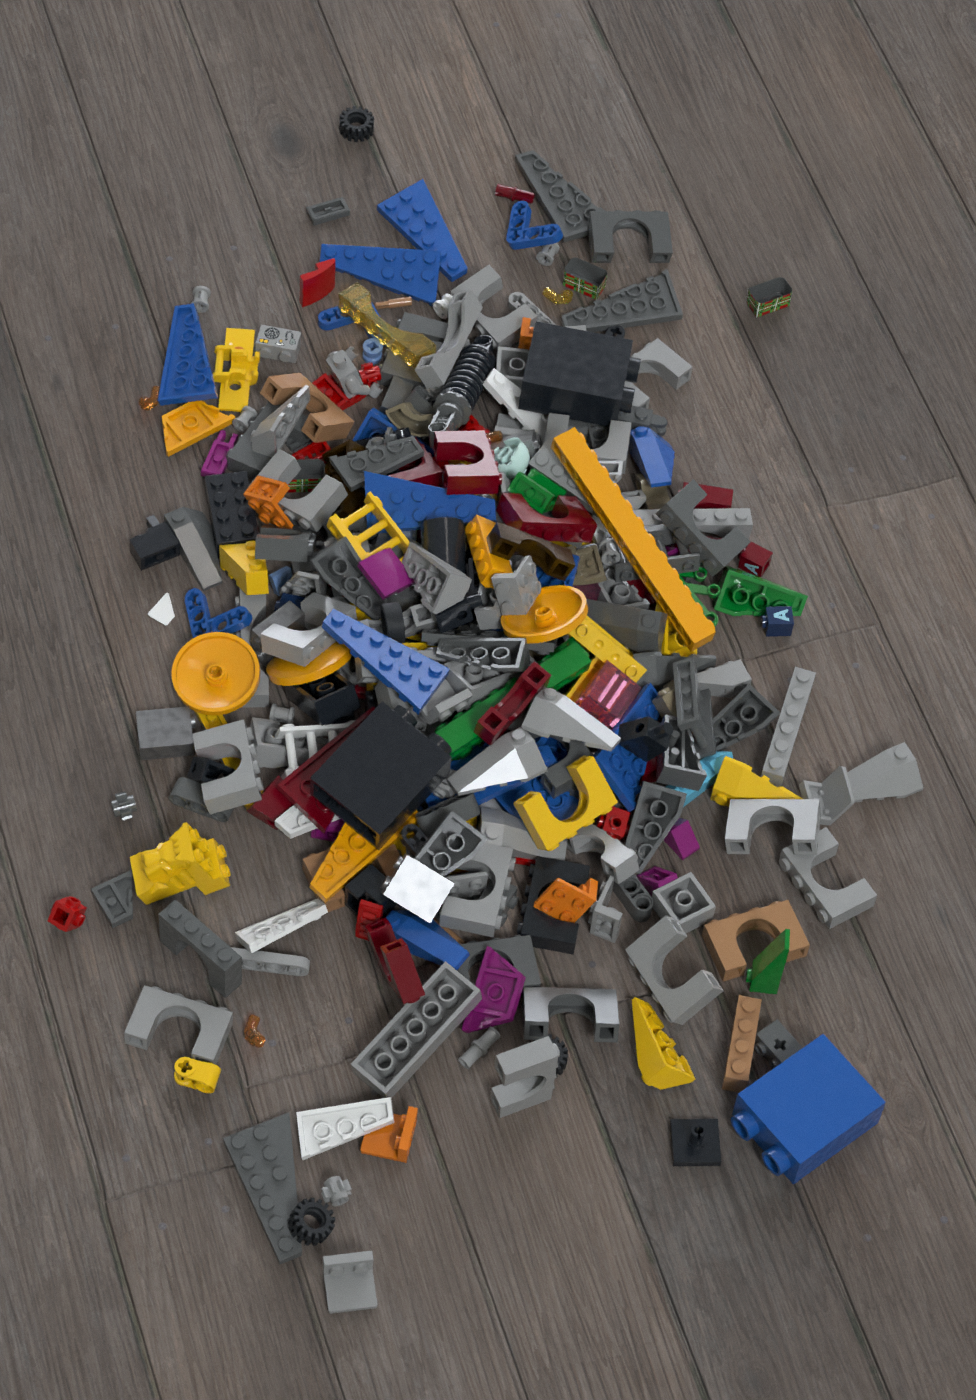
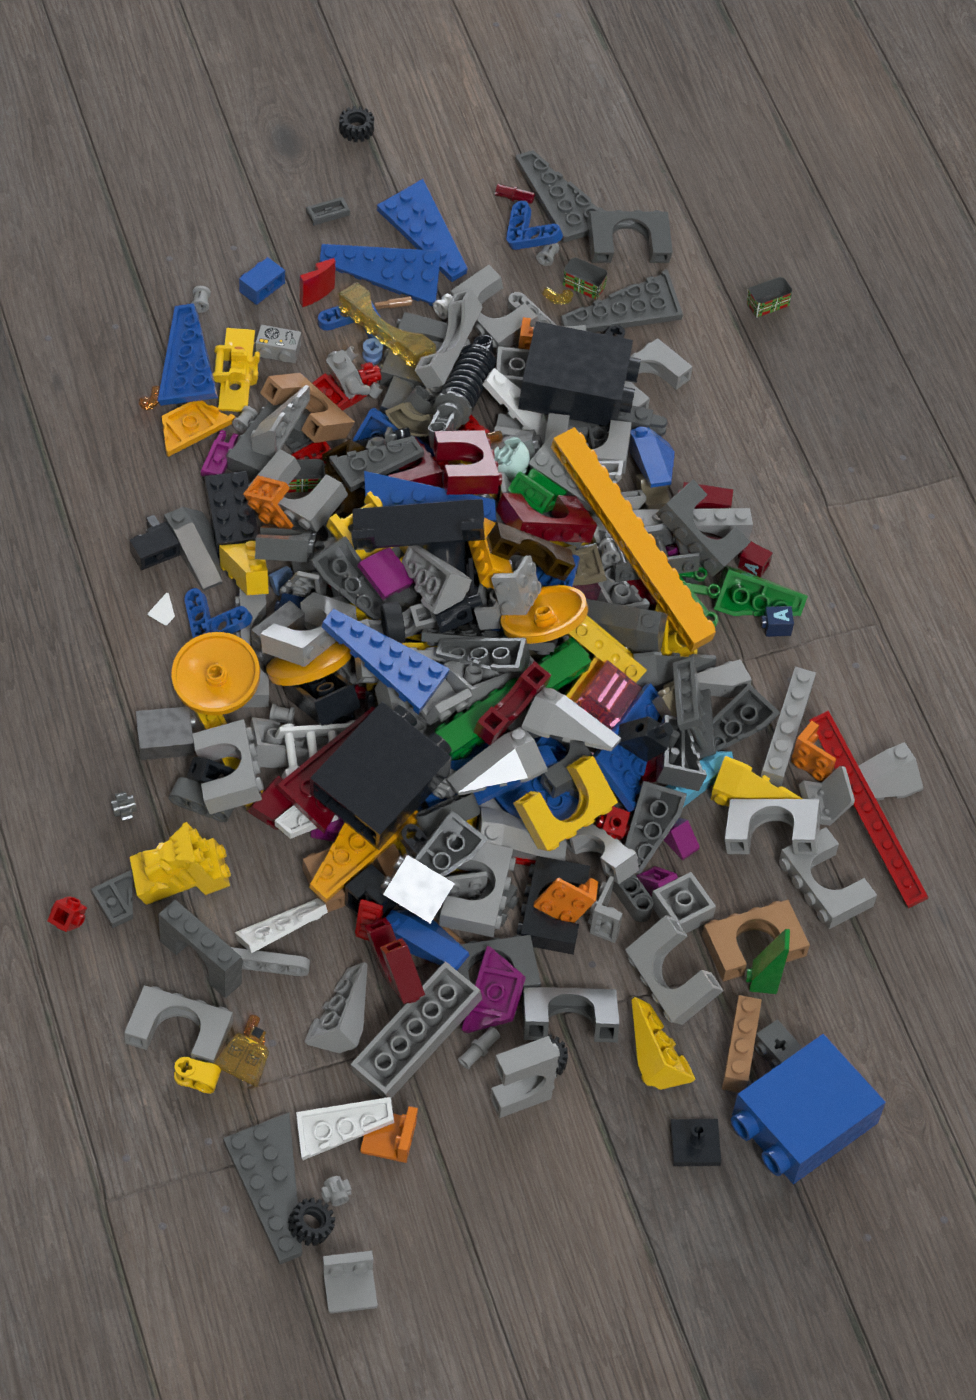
none -> clear yellow torso [214,1026,269,1088]
none -> blue brick [239,257,285,305]
none -> light grey wedge [305,962,368,1053]
none -> black bracket [351,499,485,550]
none -> orange bracket [791,721,836,782]
none -> red plate [809,710,929,909]

